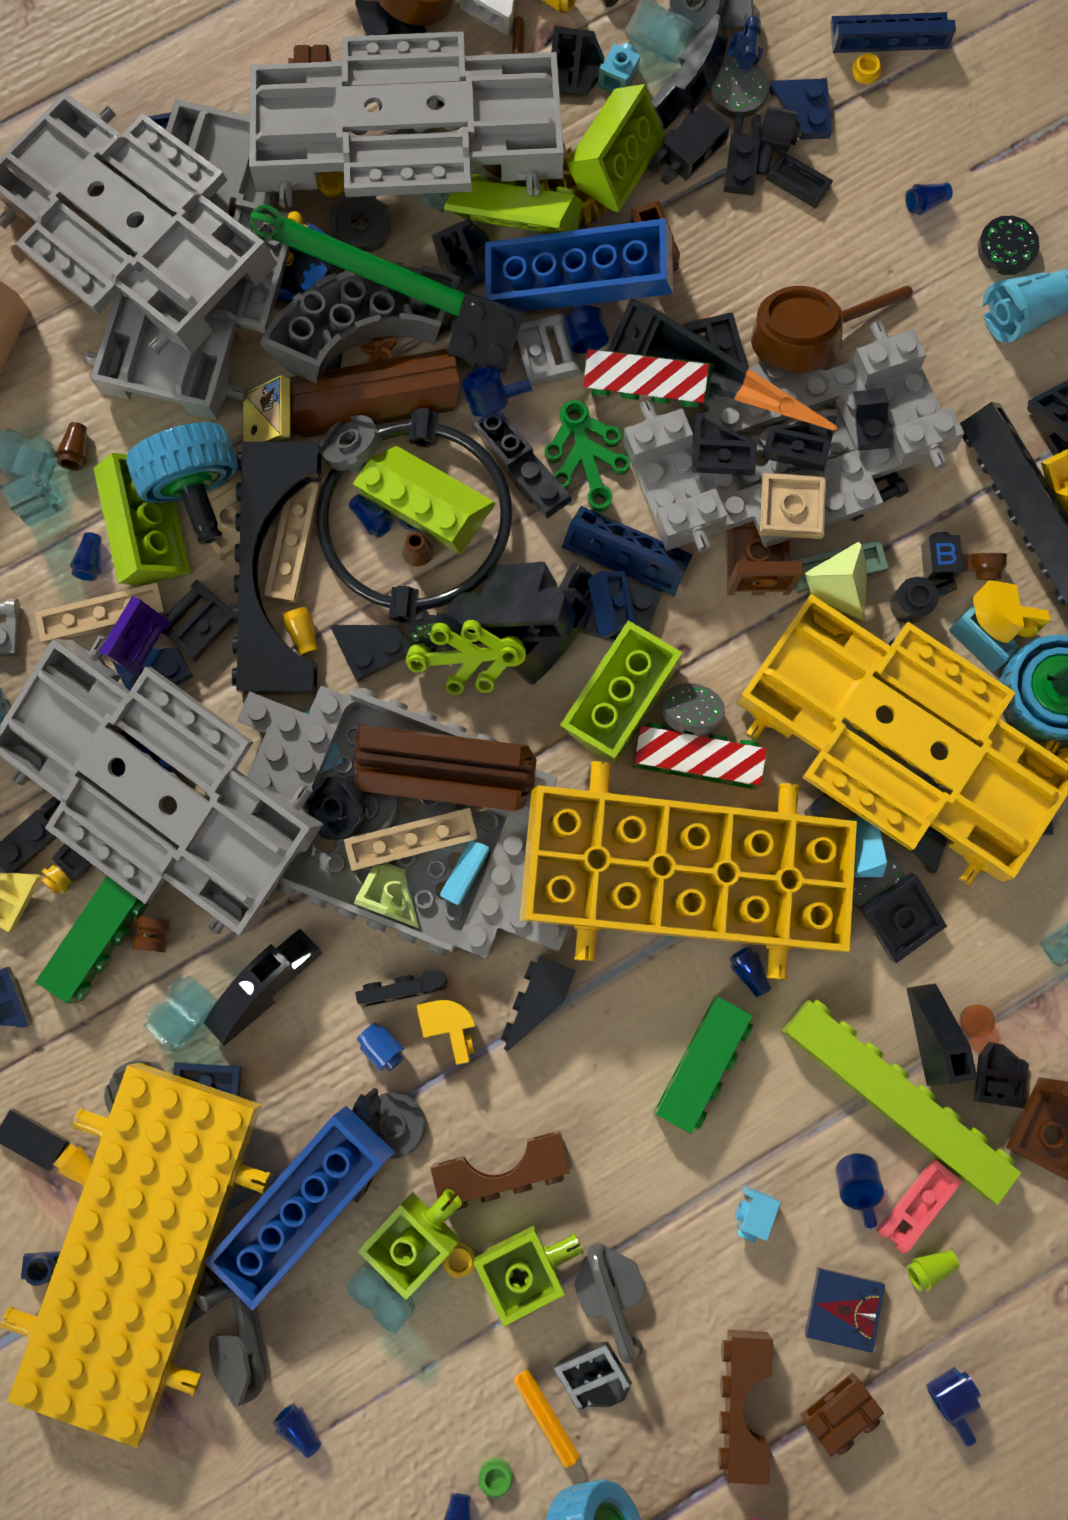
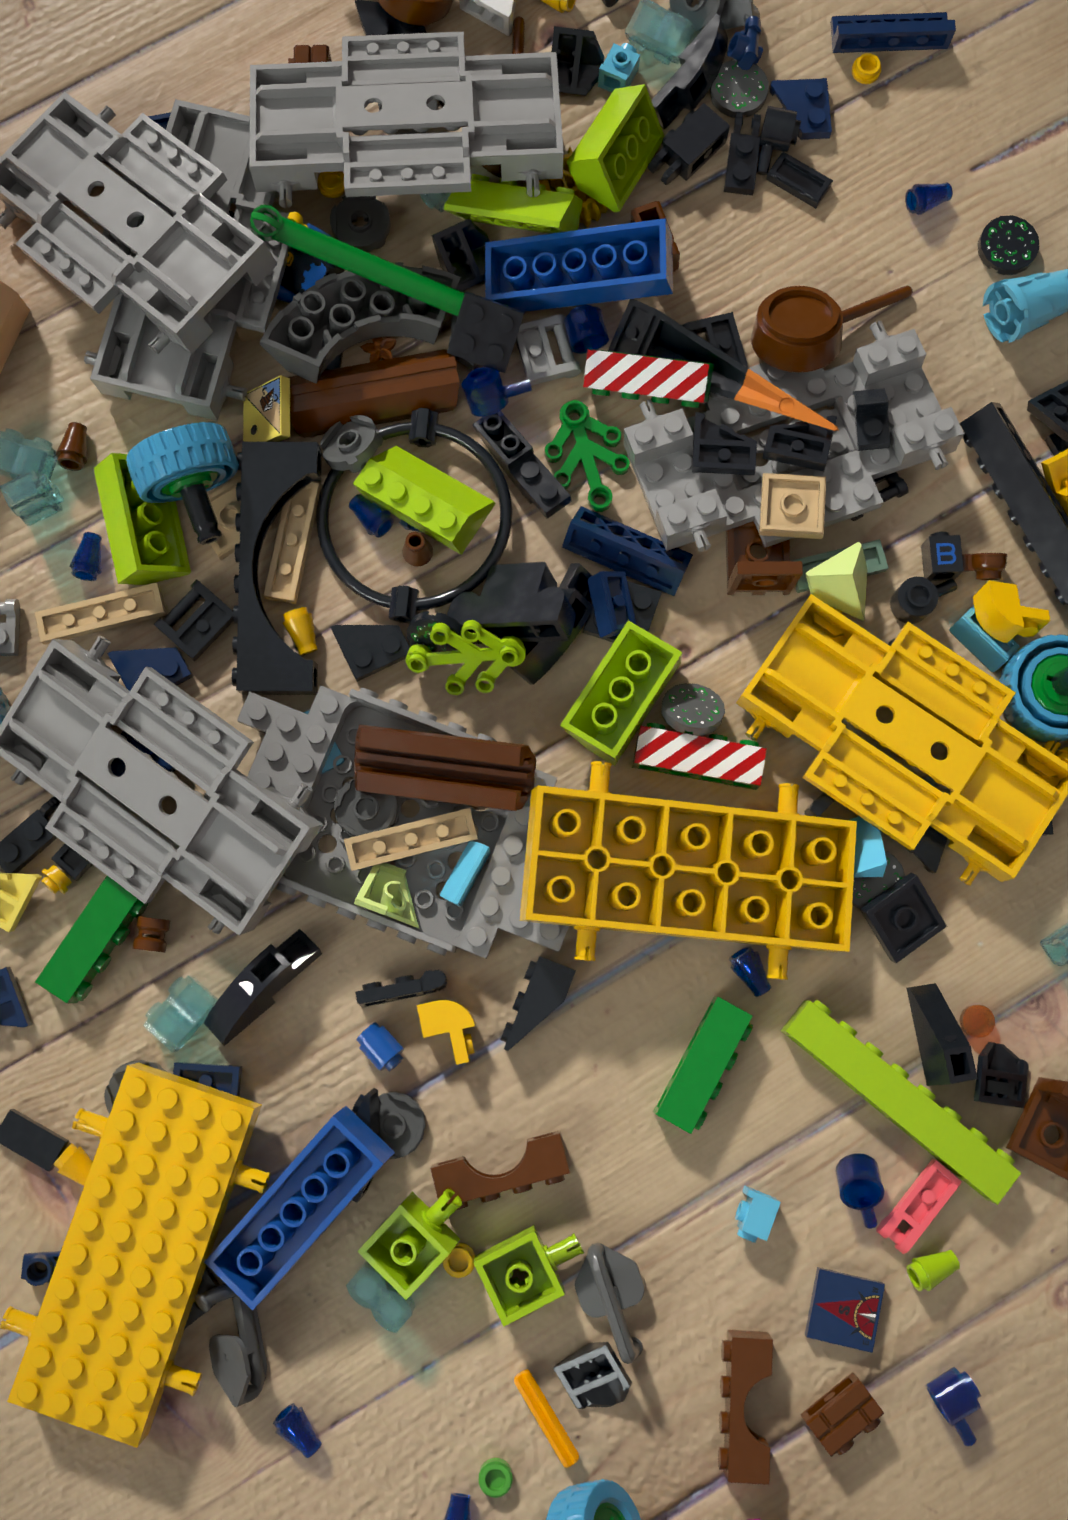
dark purple plate [99,596,171,677] -> none
black tile [307,776,366,840] -> none

